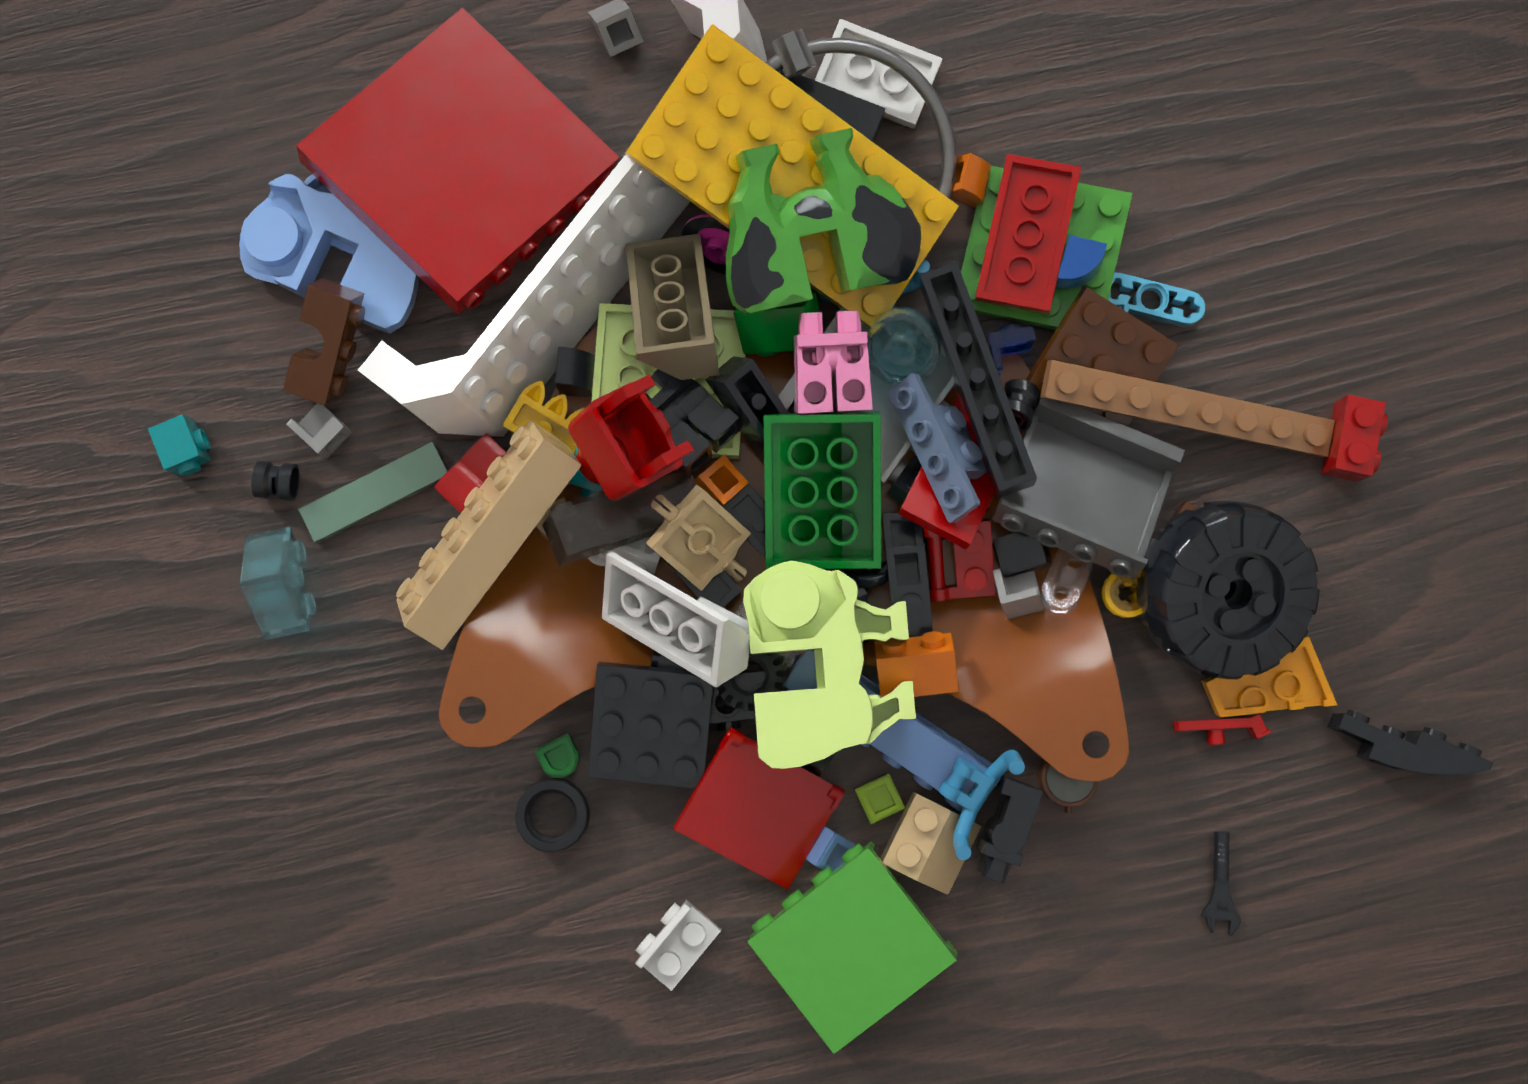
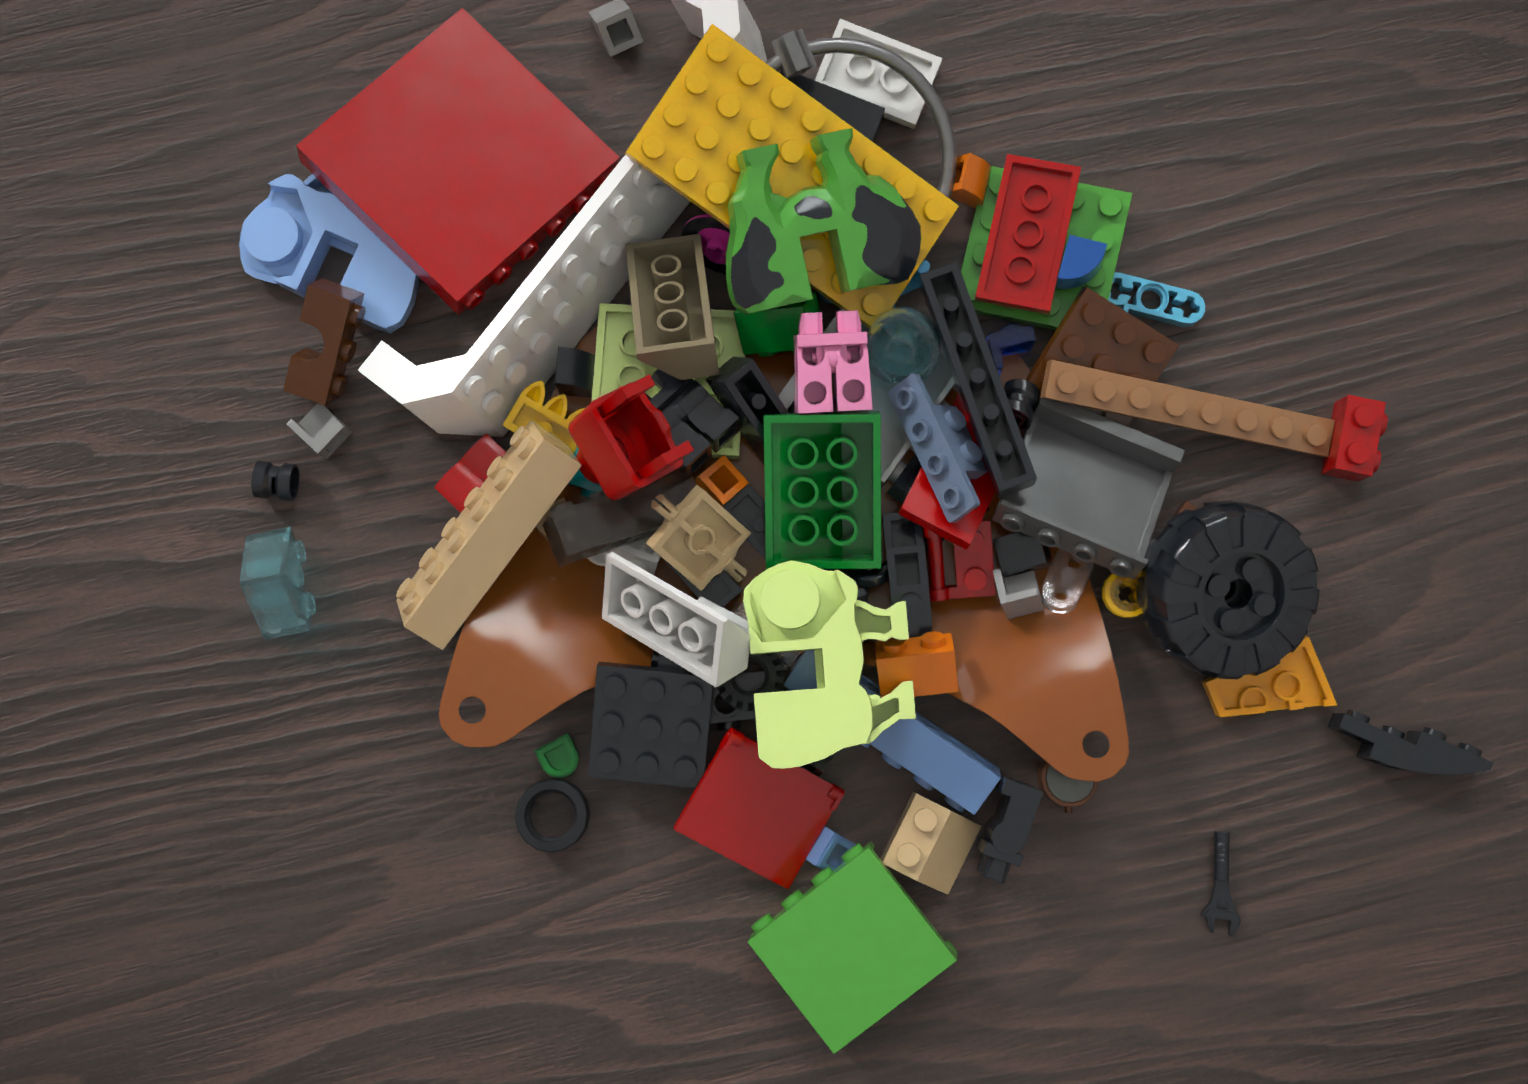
teal brick [148,414,211,477] -> none
sand green tile [298,442,448,543] -> none
white bracket [635,900,721,991] -> none
lime tile [854,773,905,824] -> none
dark azure piece [938,750,1025,860] -> none
red piece [1173,713,1271,745] -> none

